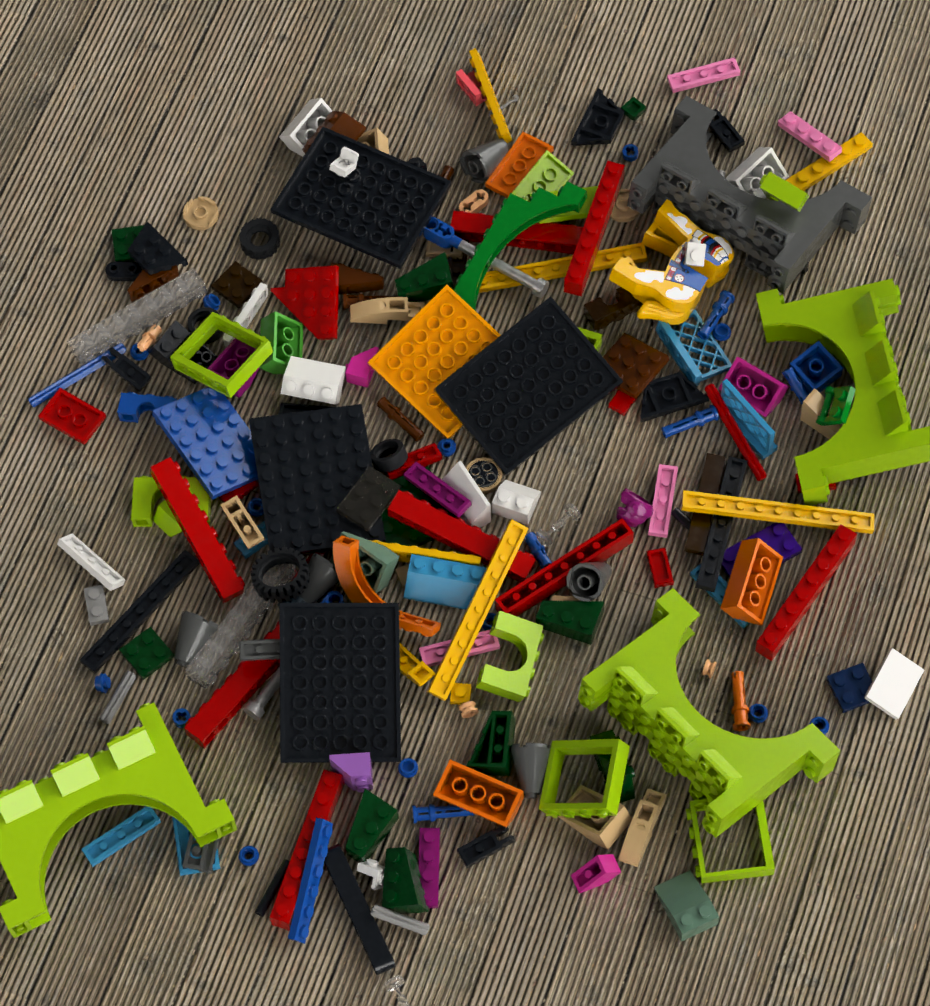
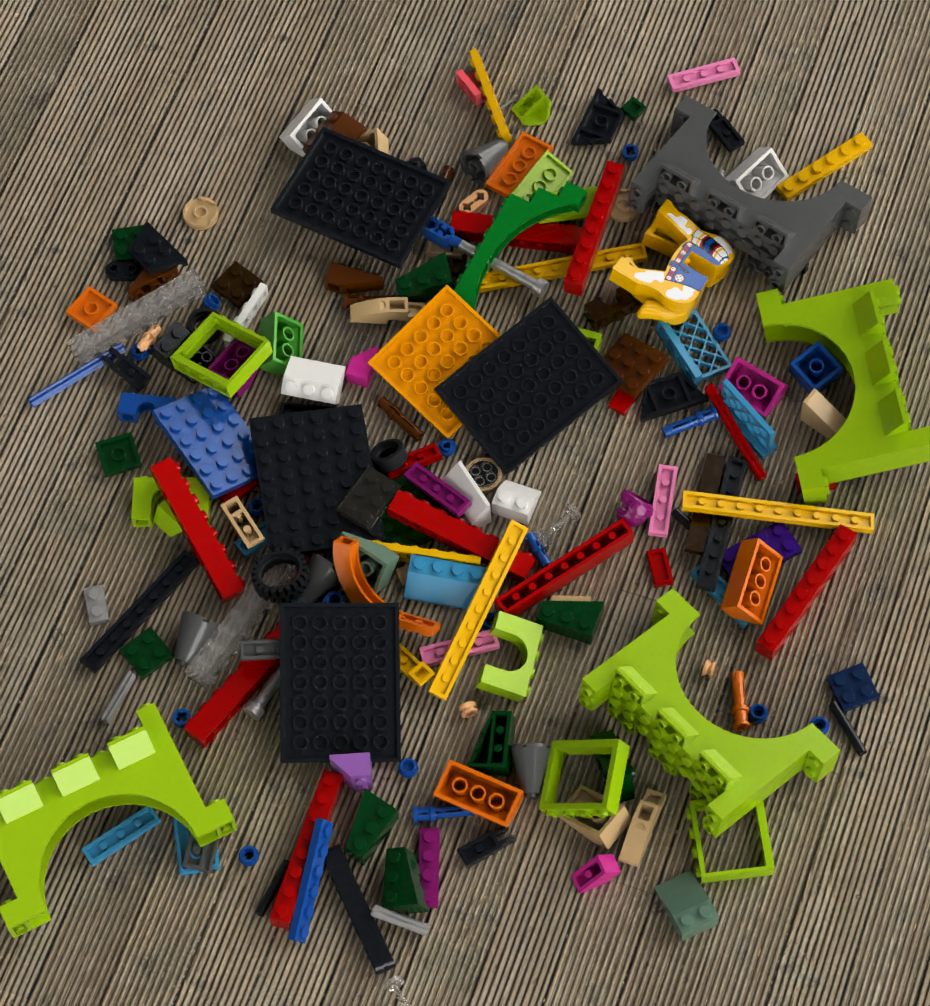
red plate [38,388,107,445] -> none
white plate [57,533,125,591] -> none
blue plate [95,673,111,693] -> none
black tyre [239,218,280,260] -> none
red wing [270,265,339,340] -> none
white bracket [329,146,359,177] -> none
white bracket [356,859,385,890] -> none
yellow plate [450,683,472,705] -> none
dark grey cone [567,562,612,602] -> none
white bracket [684,239,706,267] -> none
blue pin [697,290,735,340] -> none
lime arch [759,171,809,212] -> none
bright pink plate [778,111,842,162] -> none
blue pin [782,366,809,404] -> none
green plate [816,386,856,426] -> none
white tile [864,648,924,720] -> none
none -> orange plate [65,286,118,334]
none -> dark green plate [95,432,142,478]
none -> lime slope [511,84,552,126]
none -> black piece [829,701,867,756]

